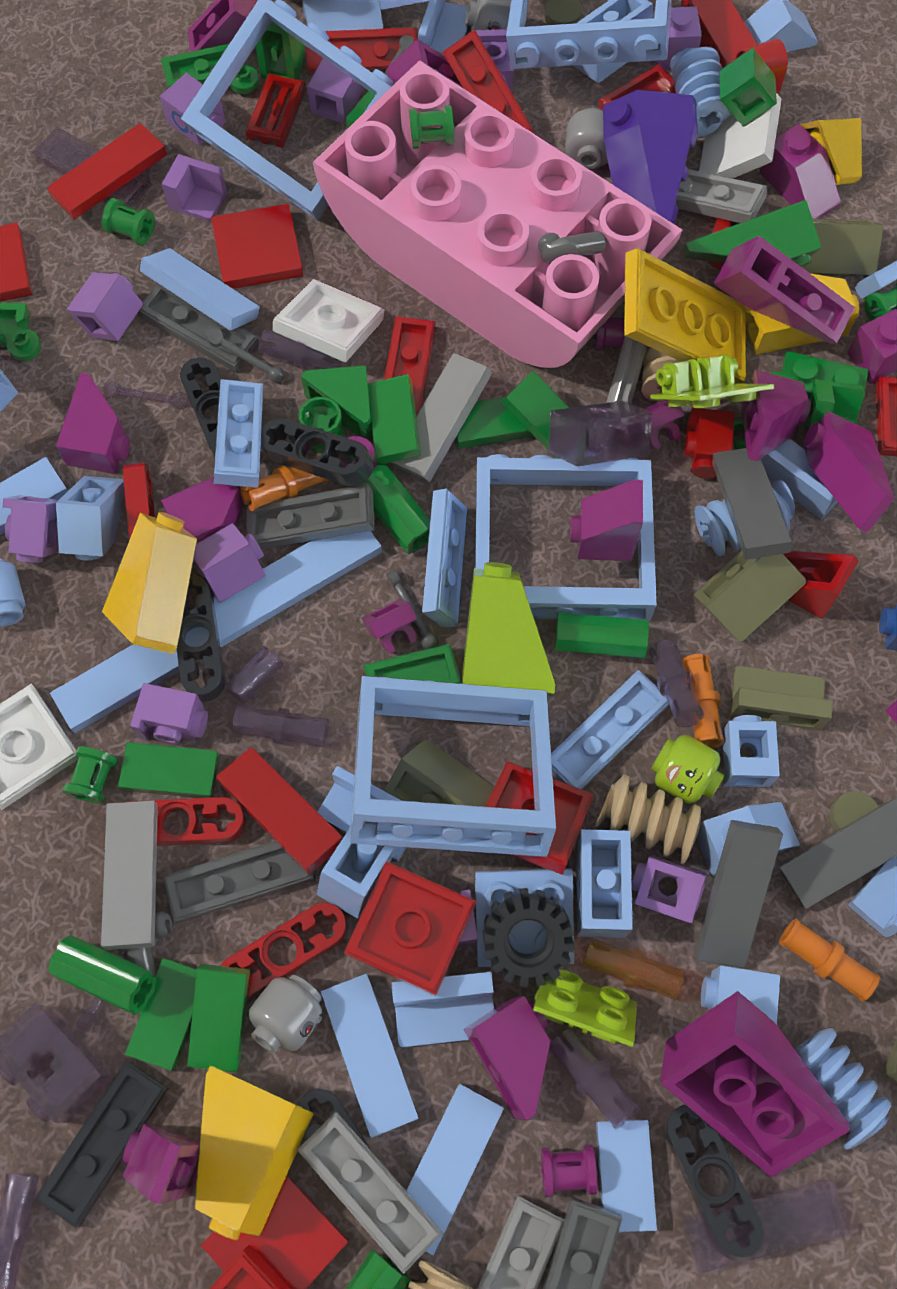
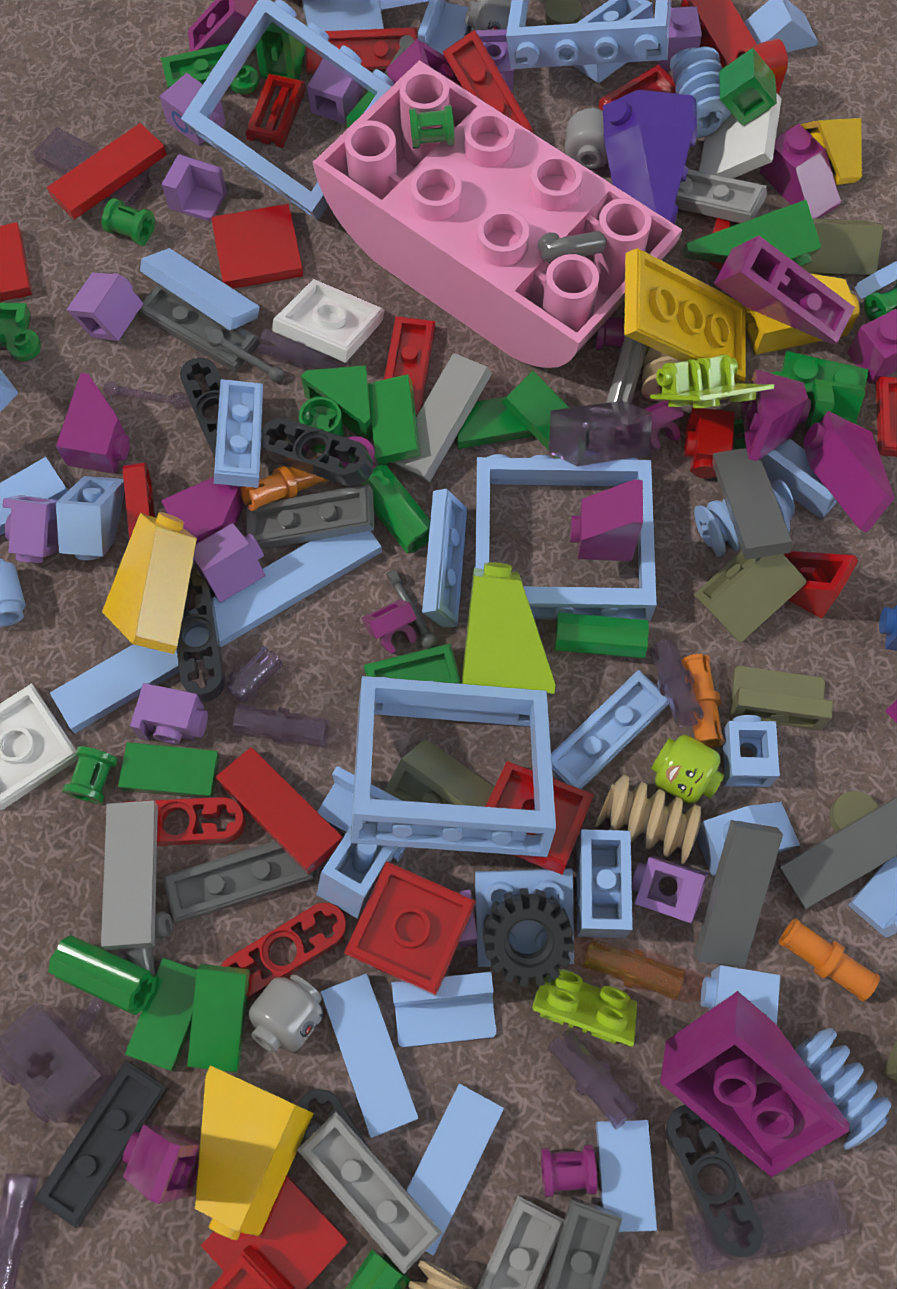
magenta slope [463,996,550,1121] -> none

